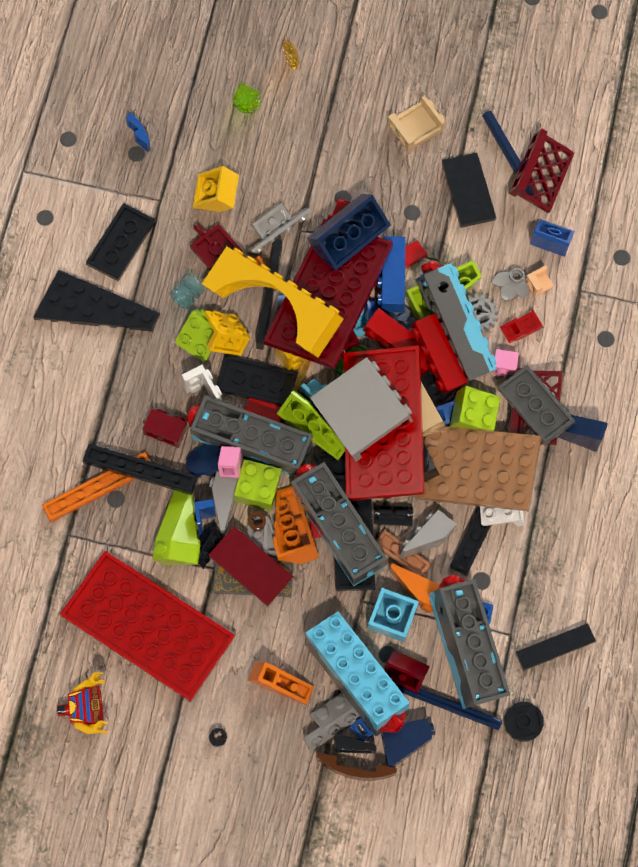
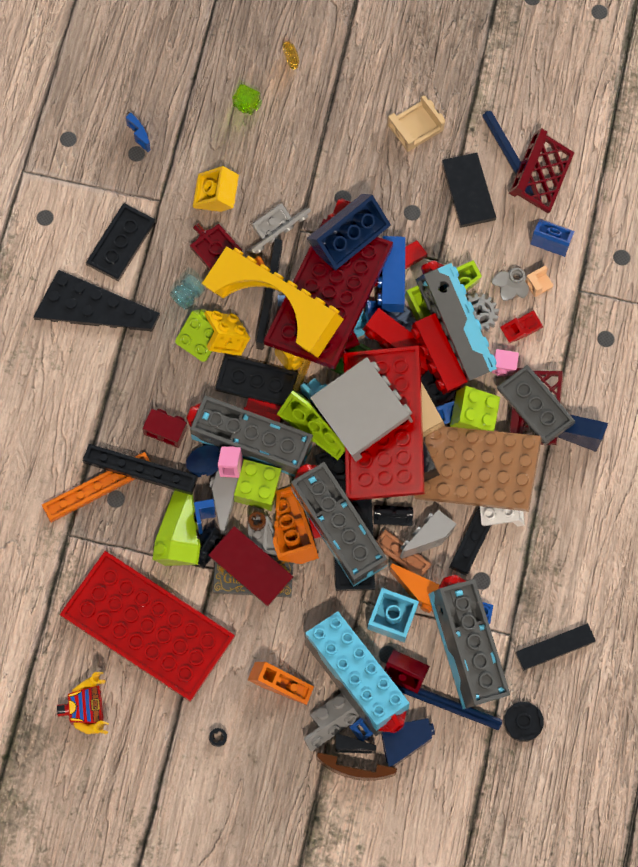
white bracket [182,365,222,401] -> none

